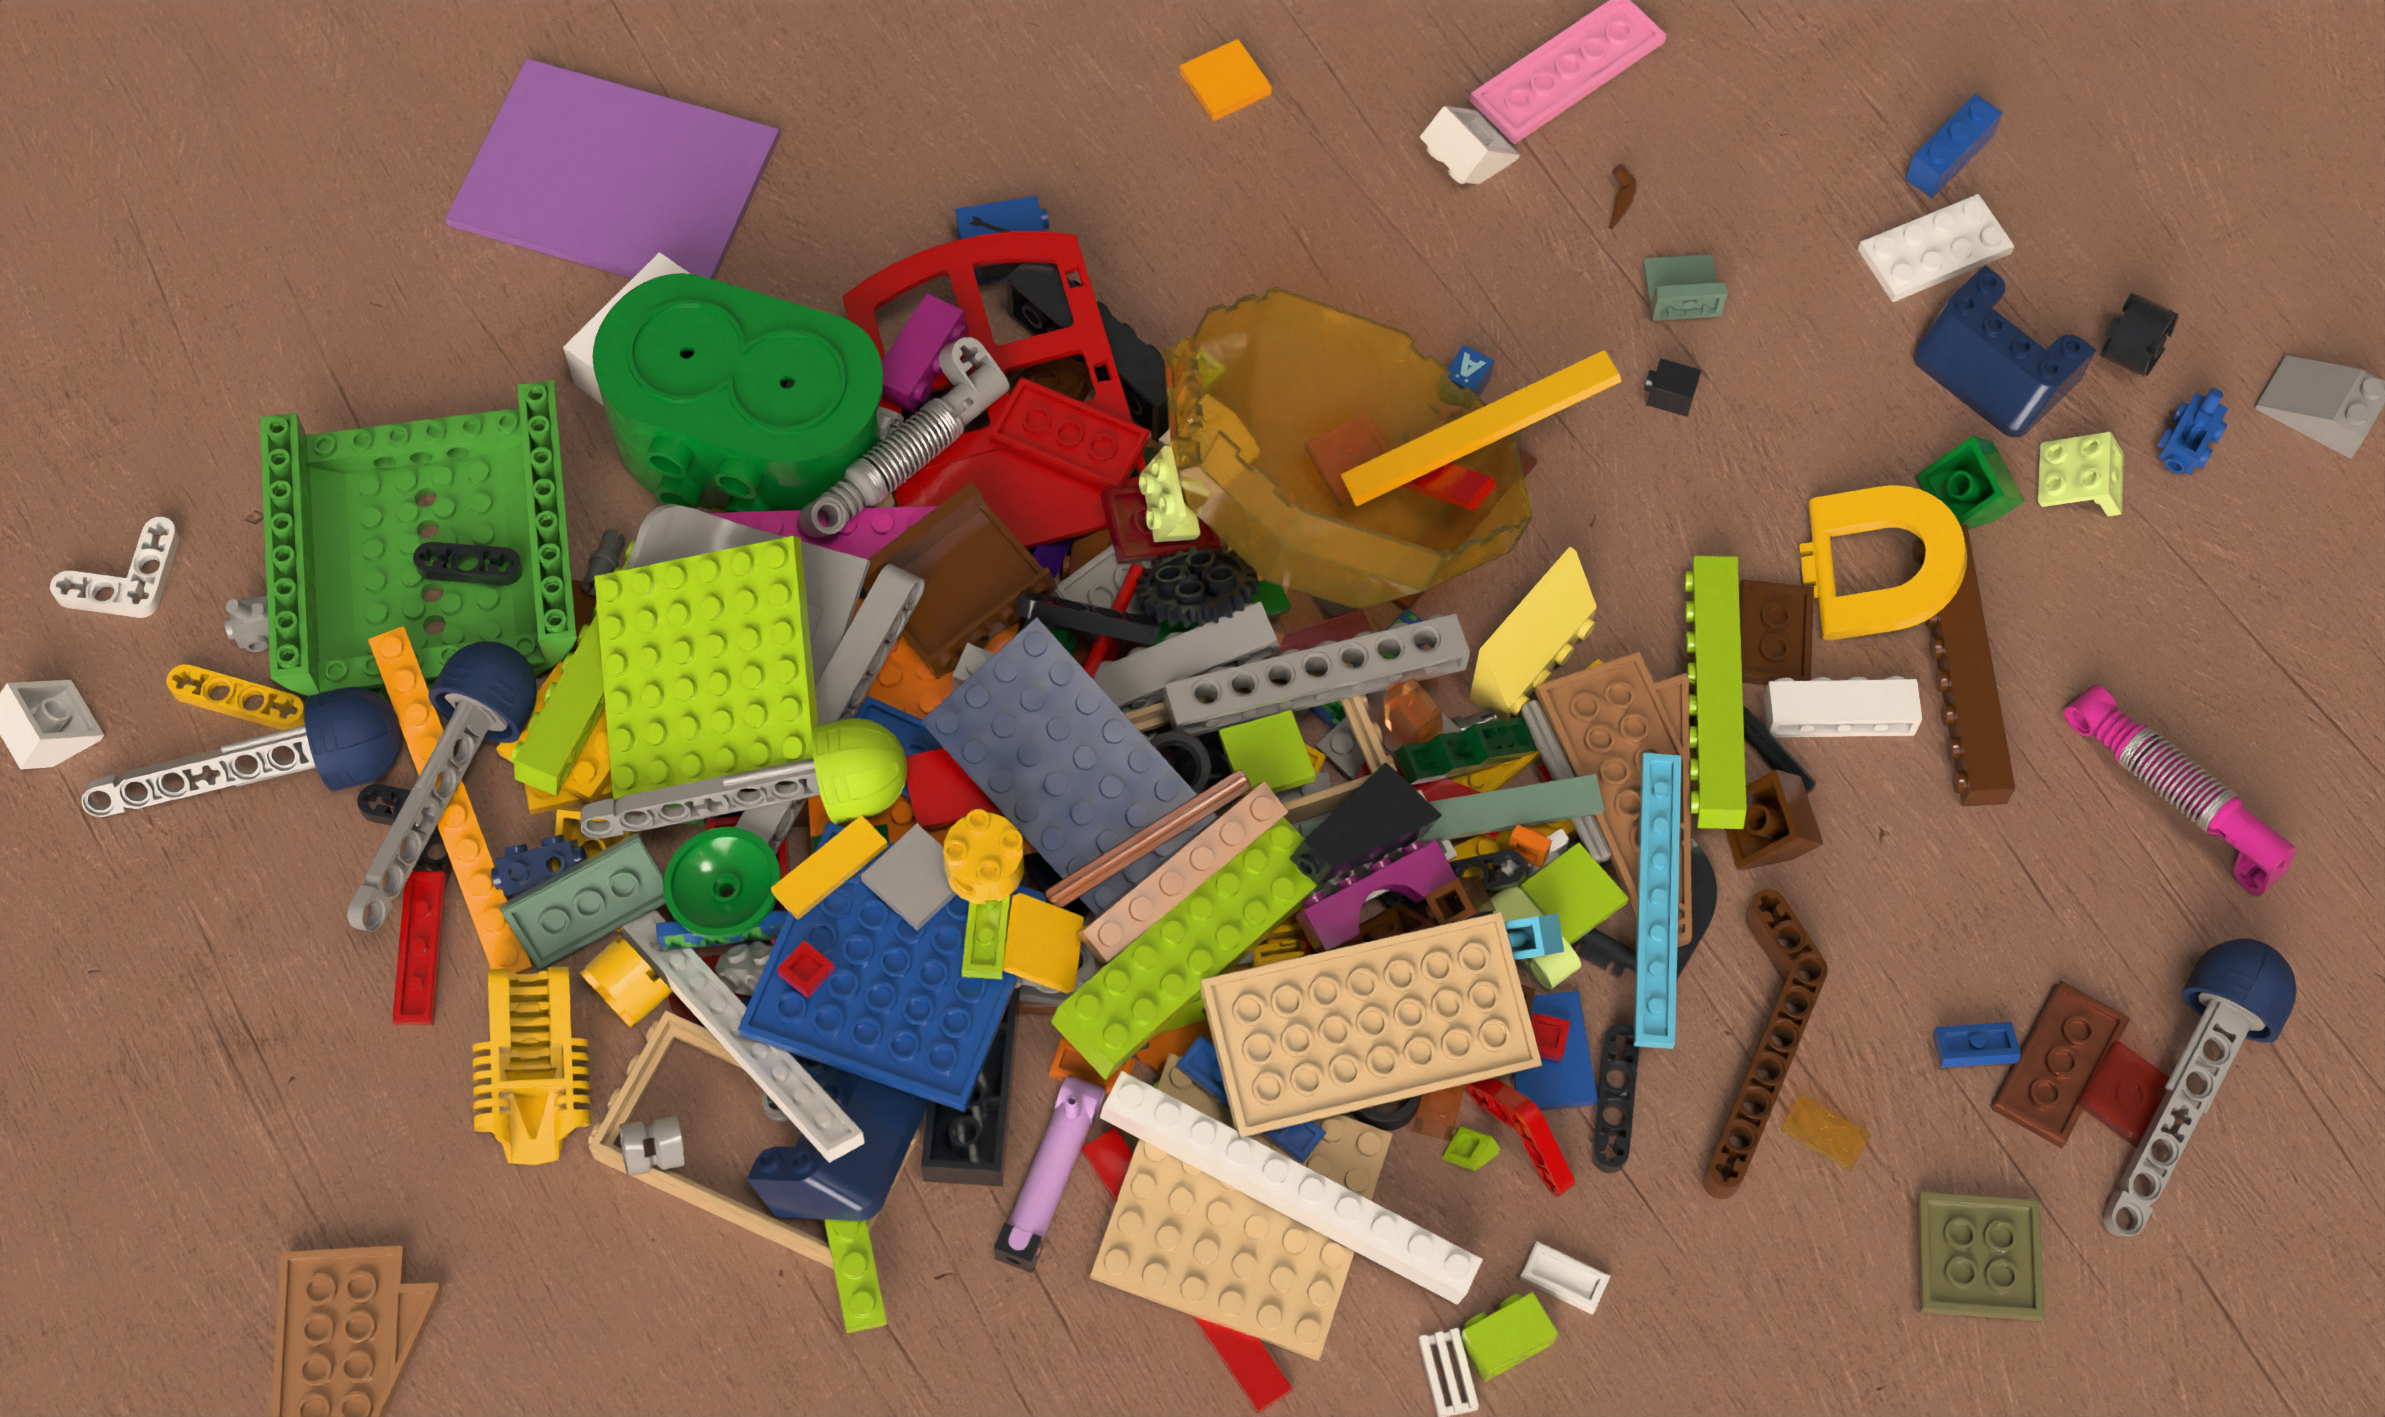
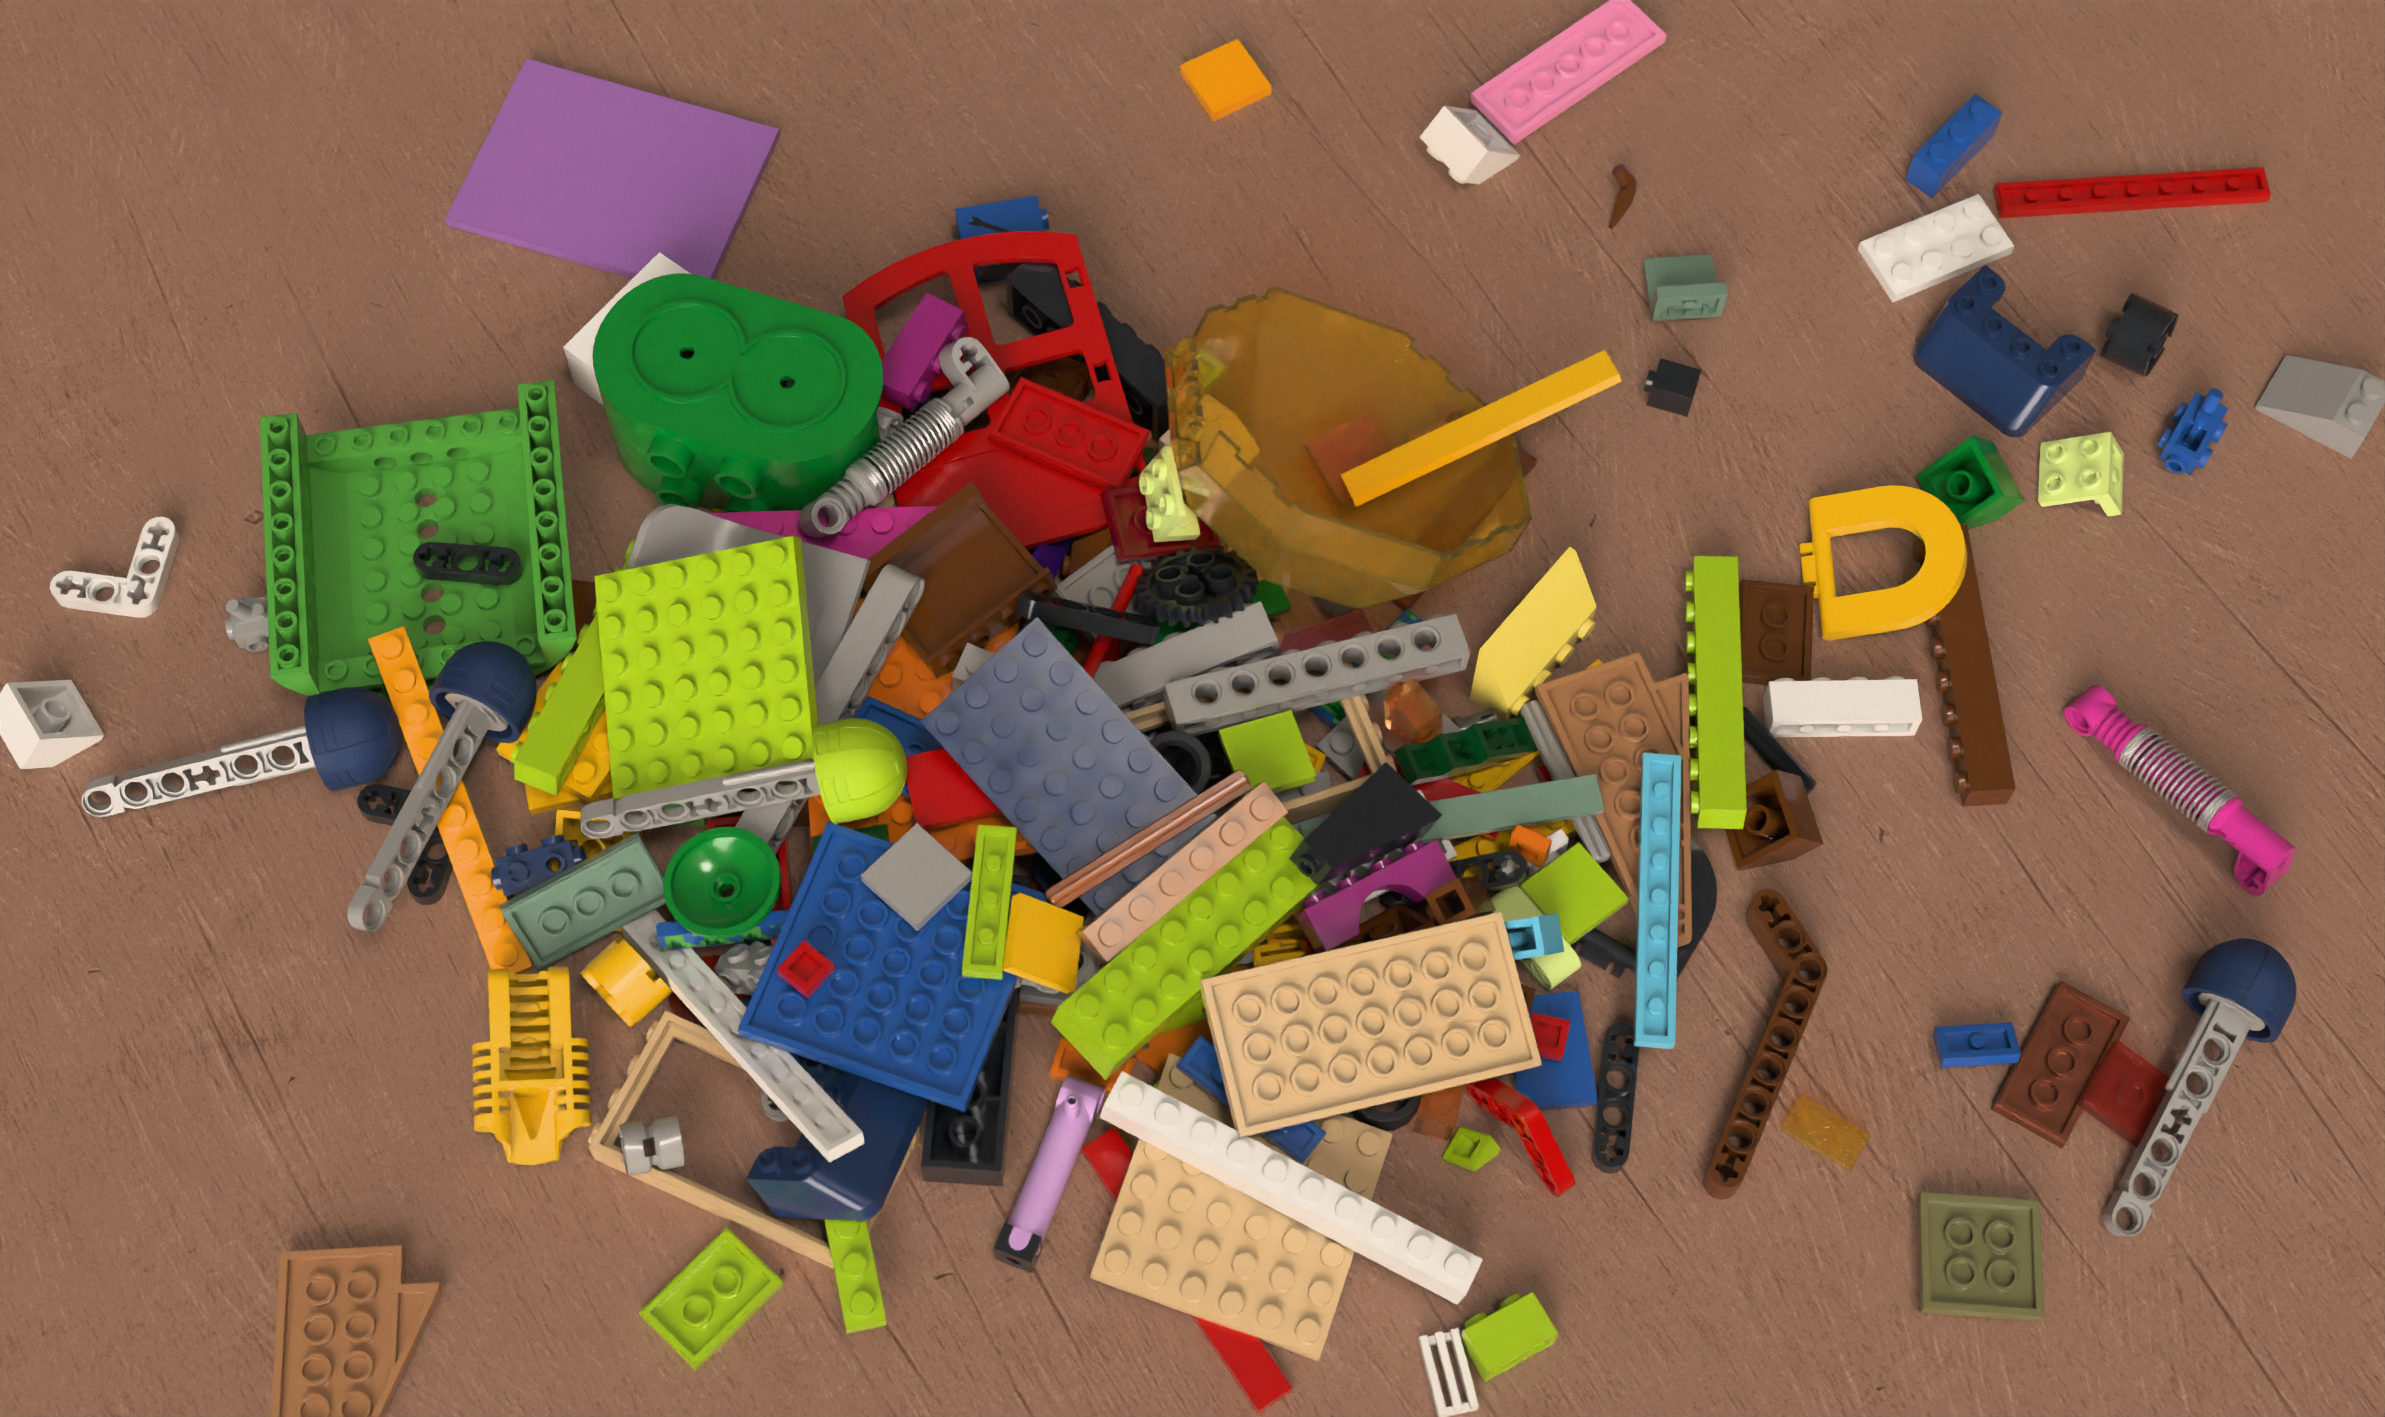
yellow beam [166,664,305,731] -> none
red tile [392,871,447,1025] -> none
dark grey pin [581,529,626,596] -> none
yellow tile [771,816,888,920] -> none
yellow brick [943,809,1024,904] -> none
red tile [1402,463,1497,511] -> none
blue brick [1440,344,1494,410] -> none
white tile [1519,1241,1610,1315] -> none
none -> lime tile [639,1227,784,1371]
none -> red tile [1993,167,2271,218]

